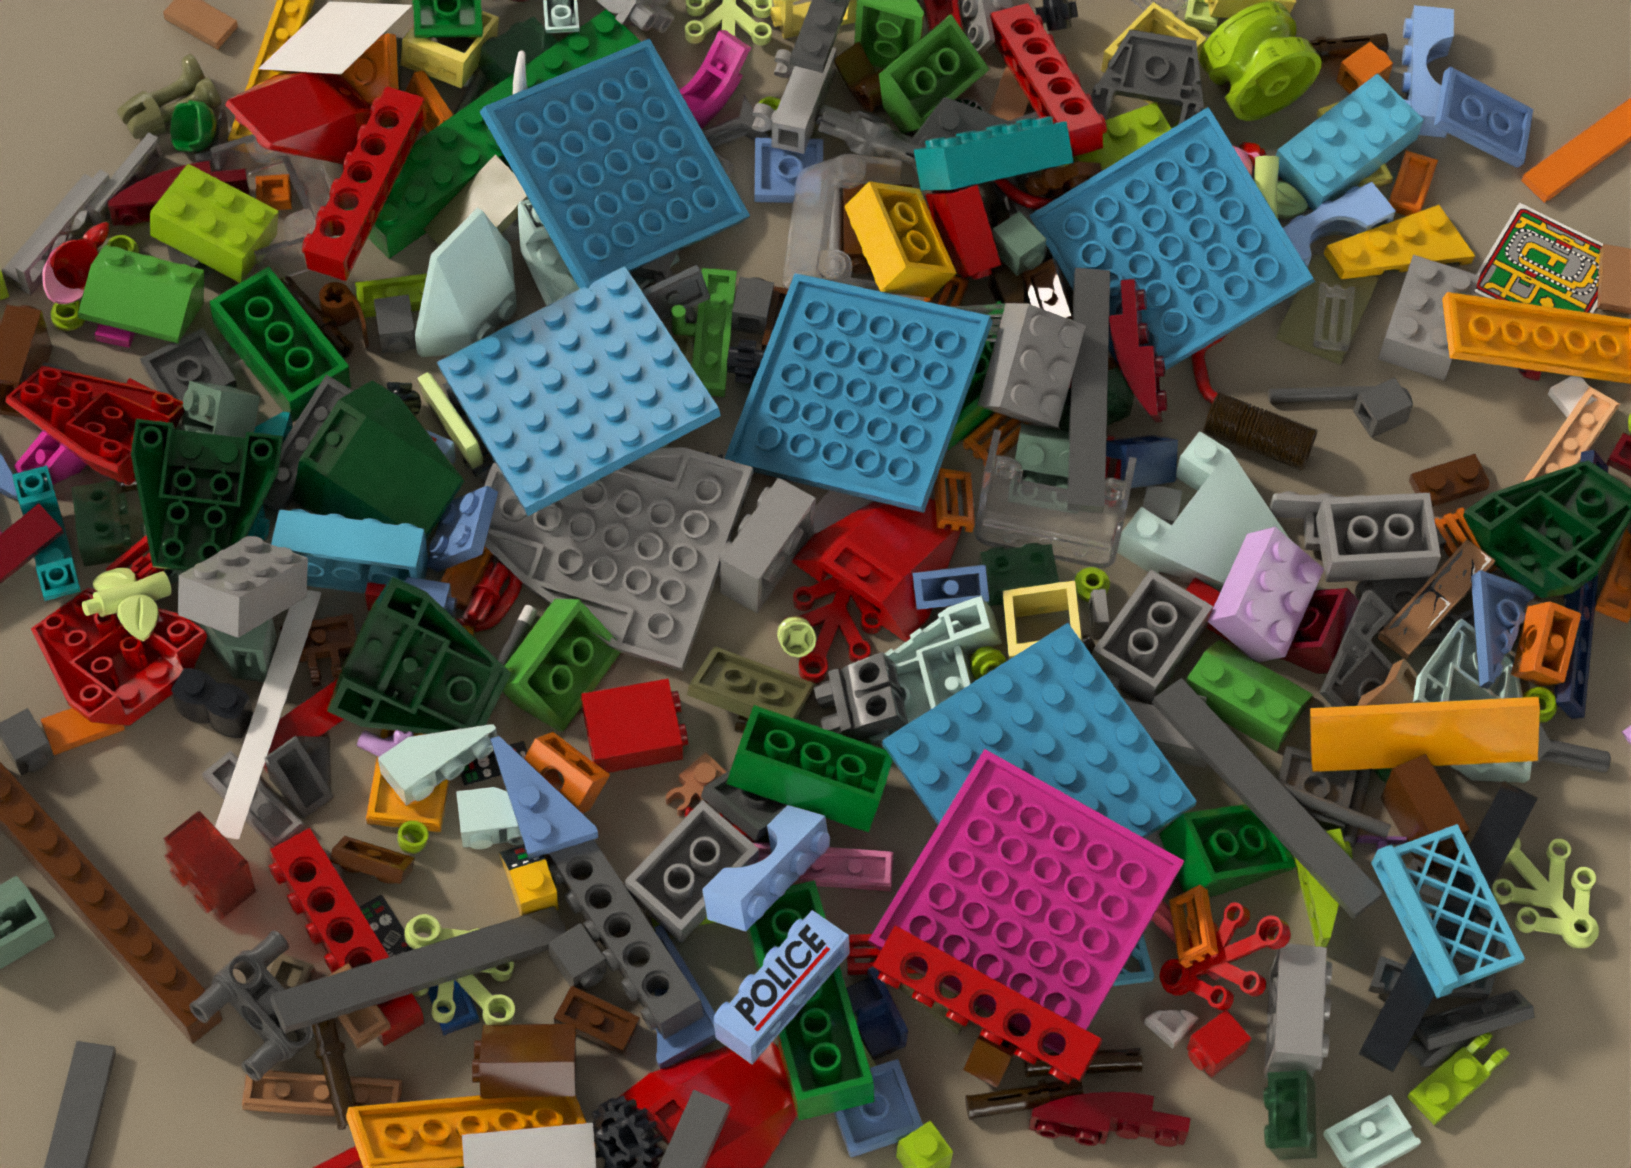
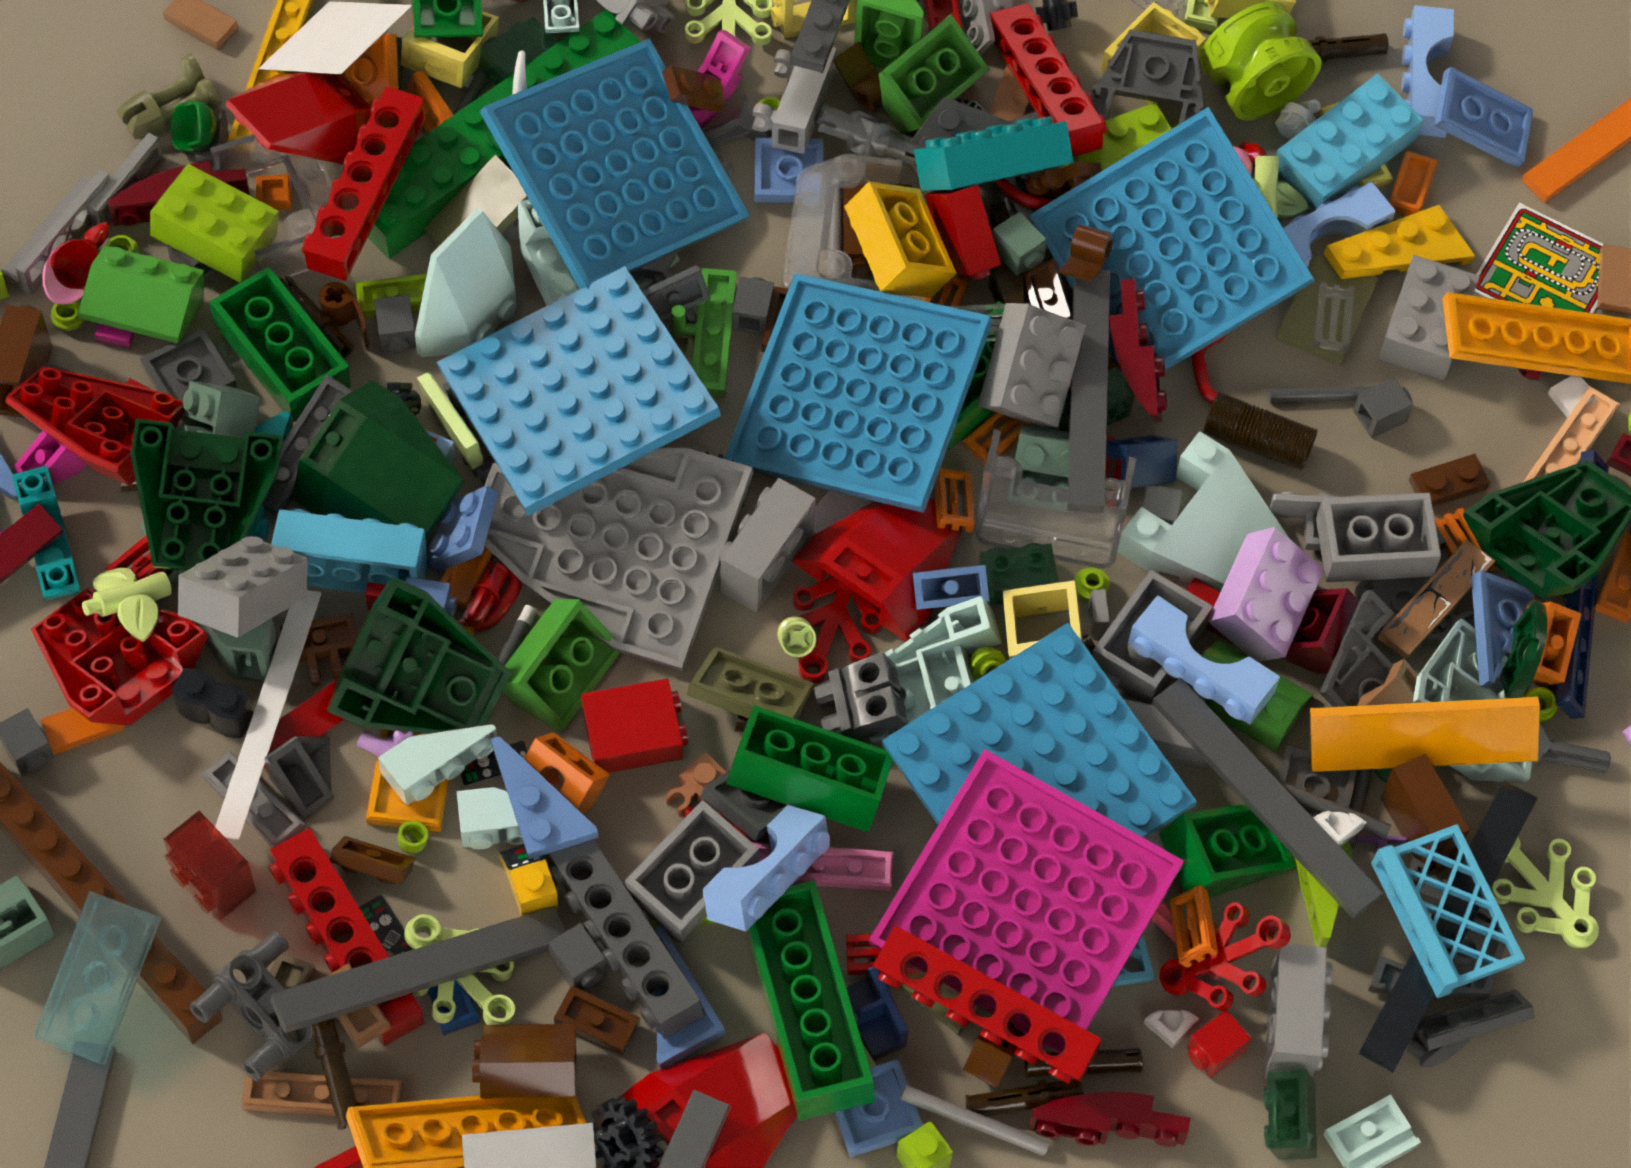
clear green brick [71,480,133,567] -> none
light blue brick [714,910,850,1064] -> none
black gear [727,339,765,384] -> none
orange brick [1336,41,1393,94] -> none
lime hinge [1407,1032,1510,1125] -> none
none -> clear light blue tile [32,891,161,1065]
none -> reddish brown plate [662,65,727,113]
none -> light grey bar [900,1085,1049,1156]
none -> reddish brown panel [1058,224,1114,281]
none -> light blue arch [1128,595,1280,724]
none -> white piece [1275,99,1321,140]
none -> white tile [1313,811,1366,847]
none -> dark green tile [1500,601,1547,698]

